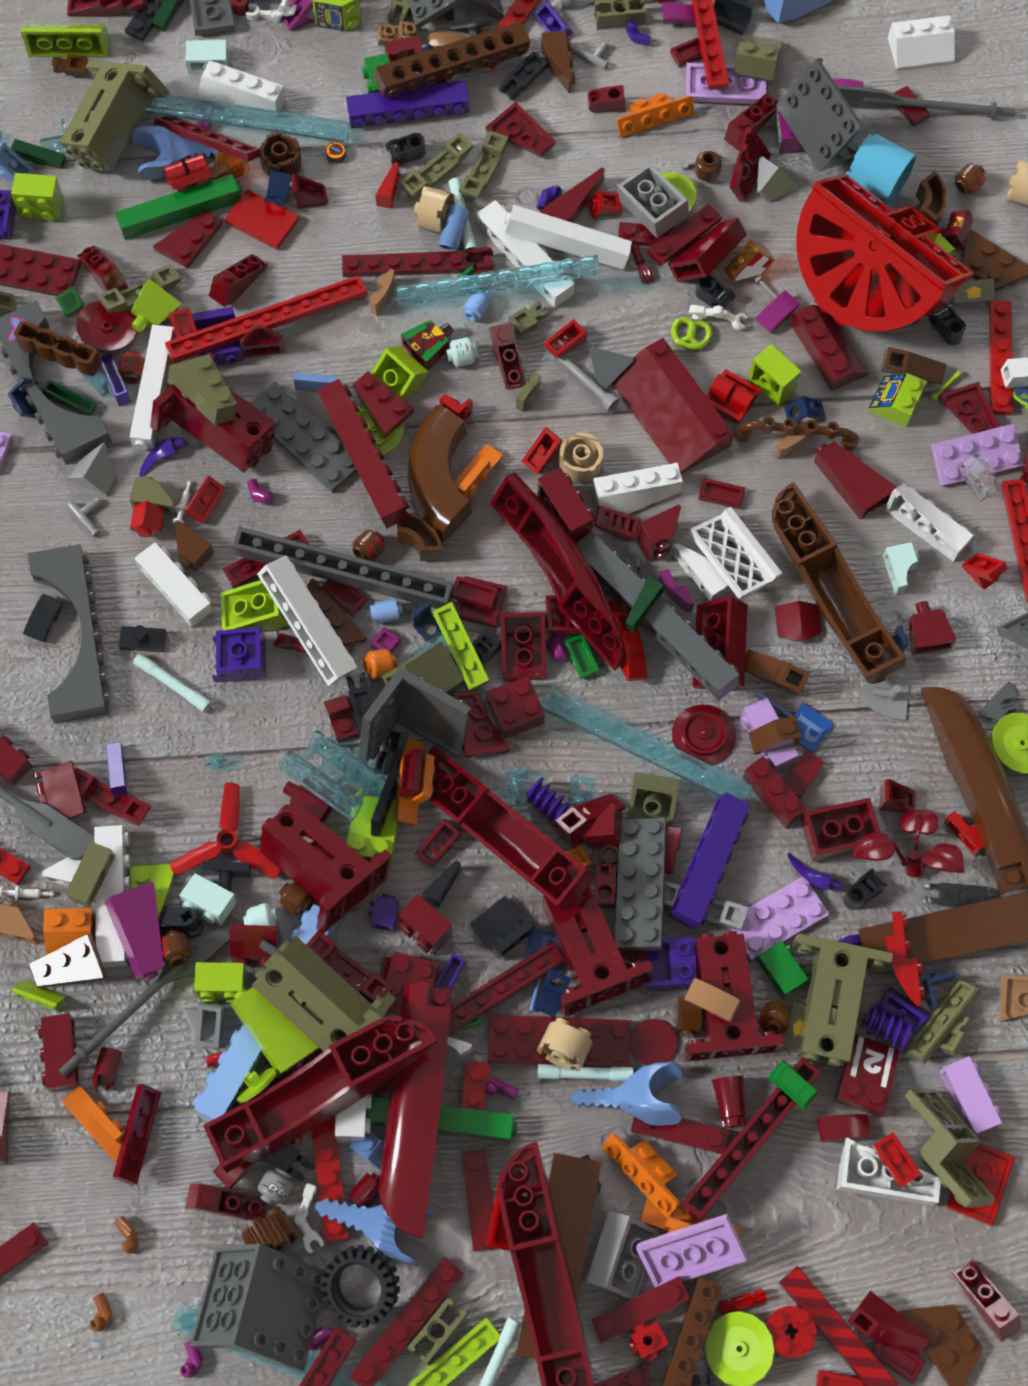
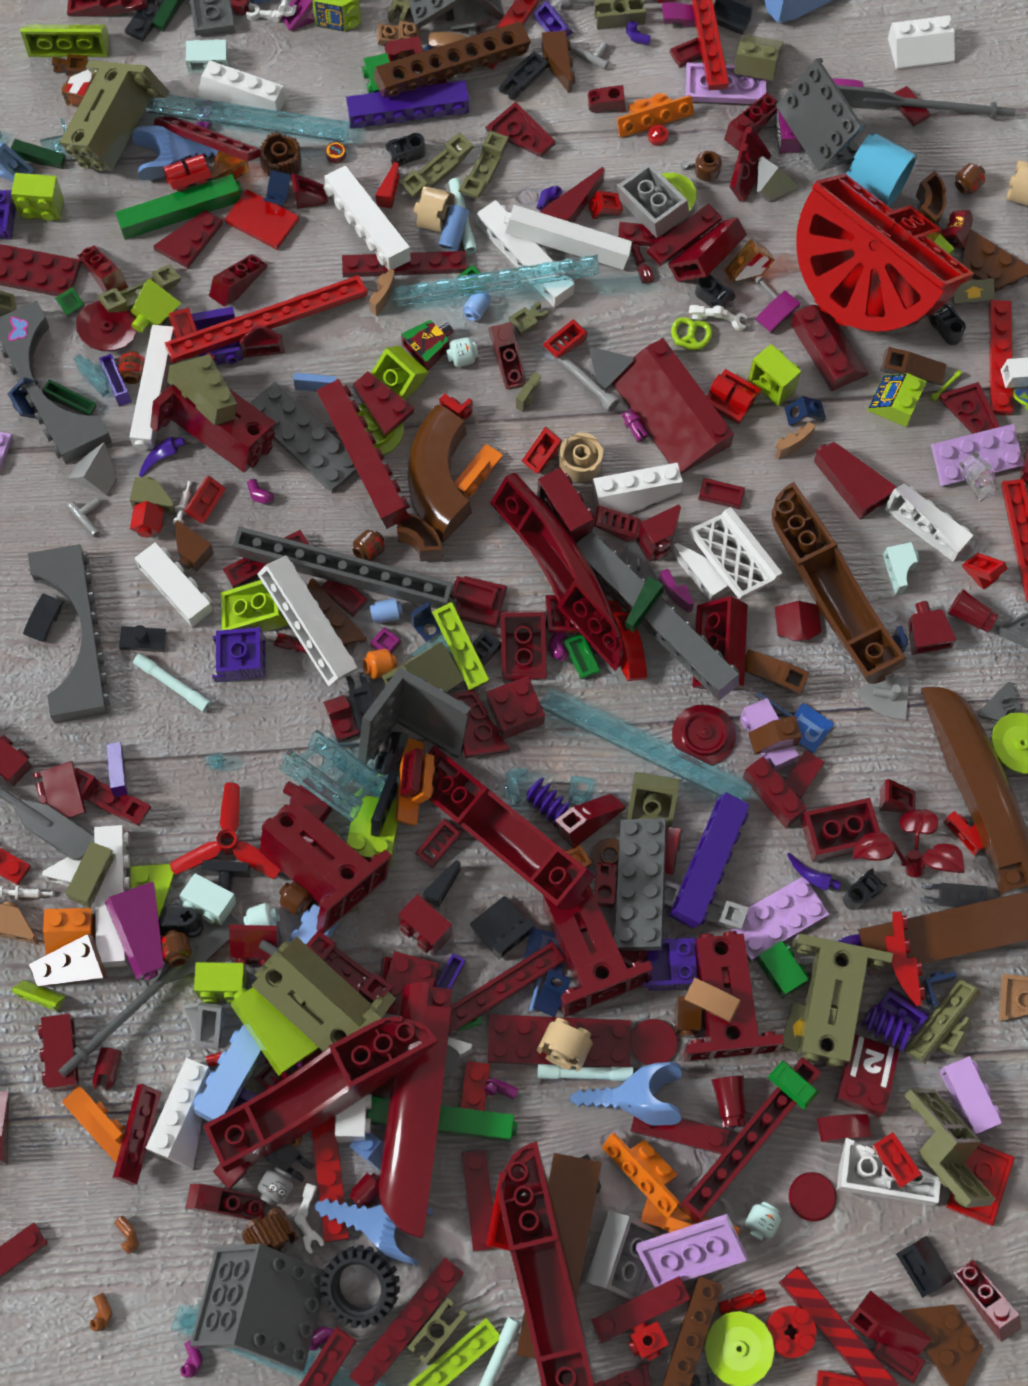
reddish brown brick [13,321,102,376] -> none
lime piece [236,1067,277,1103] -> none
dark purple brick [368,894,400,932] -> none
dark red piece [466,247,495,277] -> none
dark red slope [579,803,622,847] -> none
reddish brown bar [735,416,859,450] -> none
reddish brown head [759,1000,791,1035] -> none
none -> slope [61,68,94,107]
none -> white wedge [146,1058,212,1170]
none -> white brick [324,166,411,270]
none -> magenta pin [621,409,649,443]
none -> red tile [648,125,668,146]
none -> light aqua head [745,1202,781,1241]
none -> dark red piece [789,1172,837,1222]
none -> black panel [896,1236,953,1298]
none -> dark red plant [947,588,998,633]

